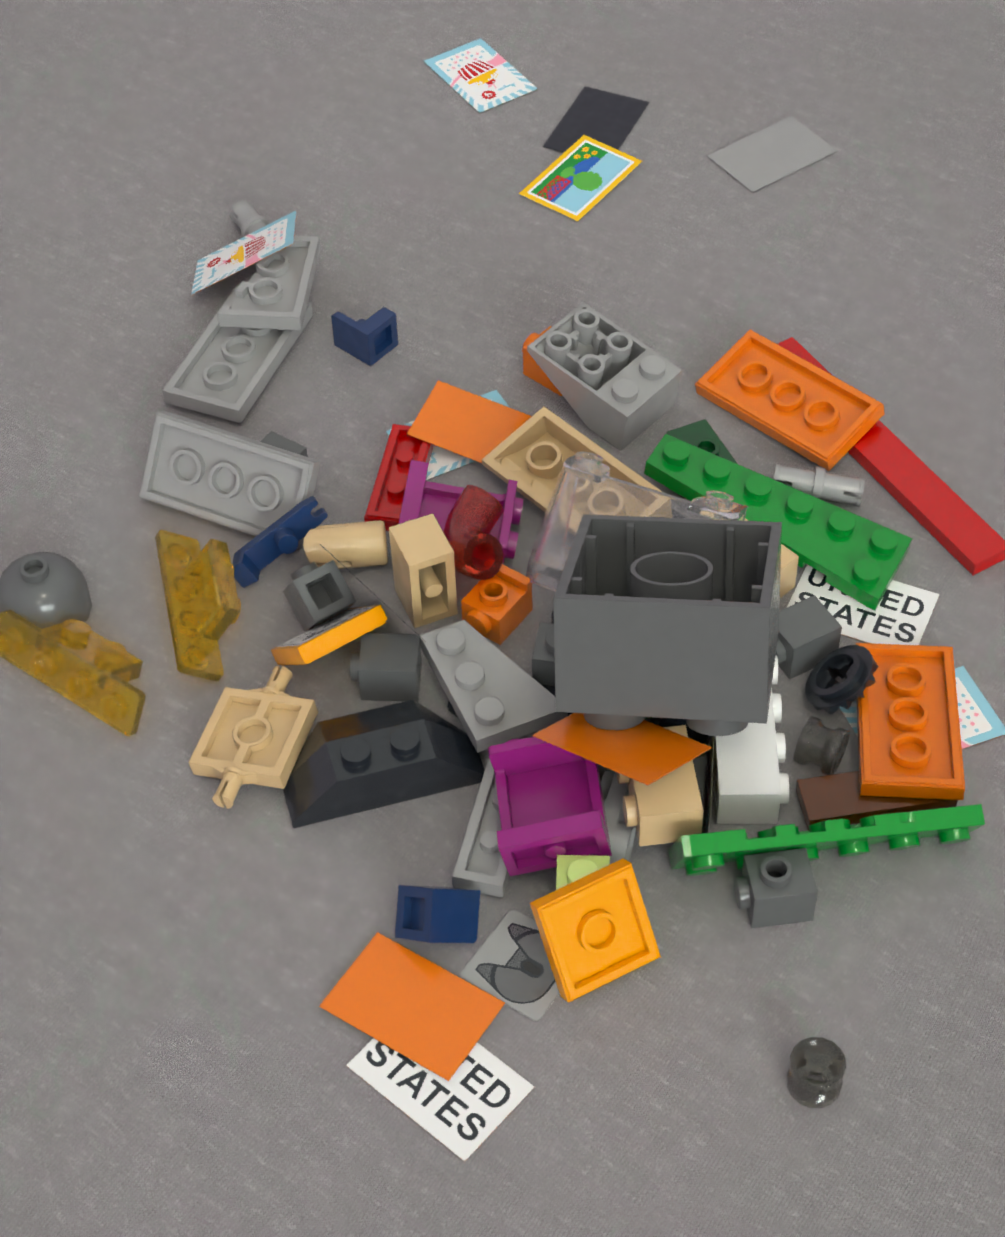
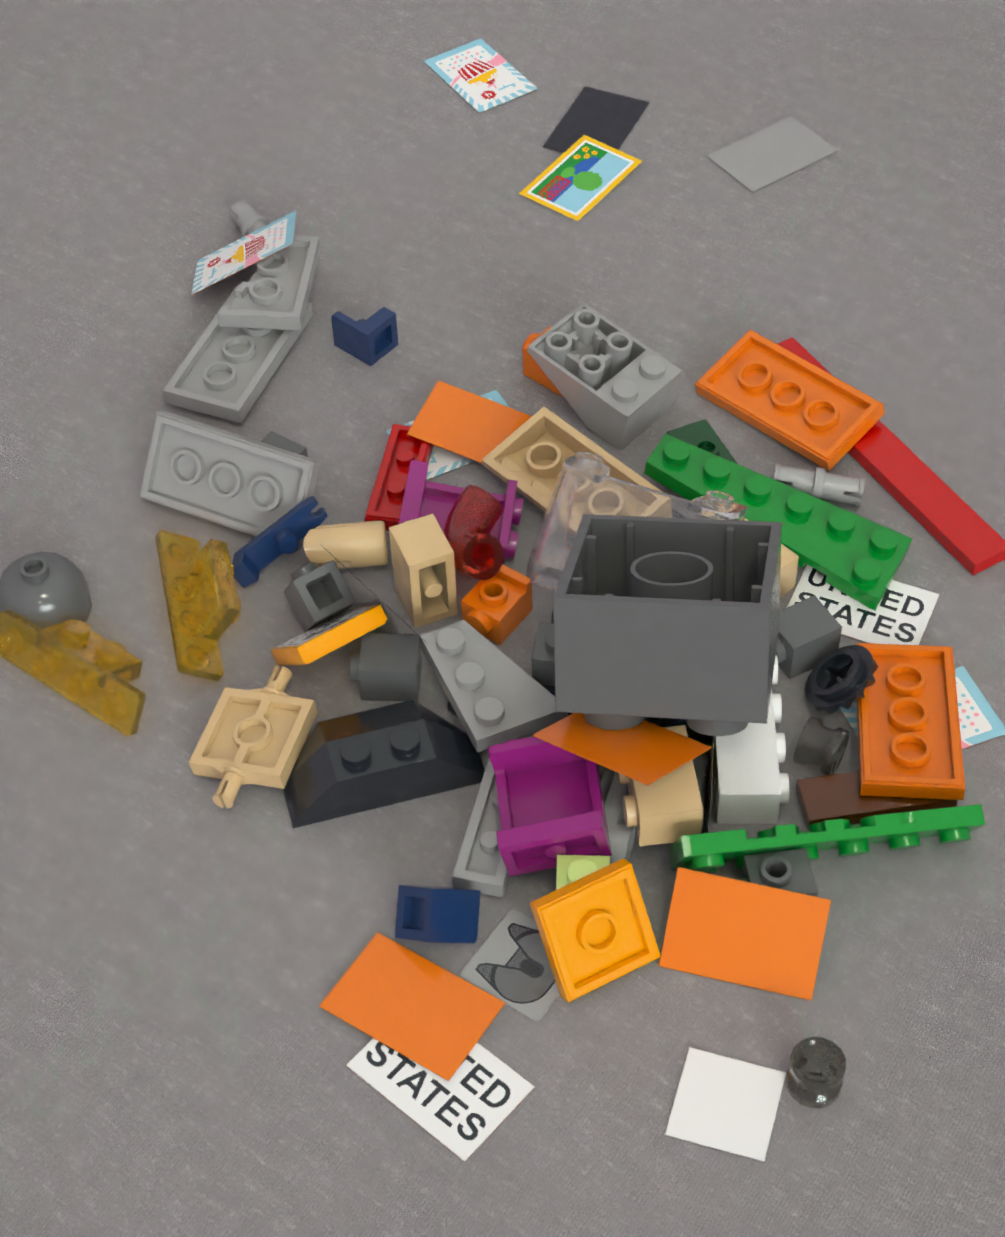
none -> orange sticker [659,867,831,1001]
none -> white sticker [665,1047,786,1162]

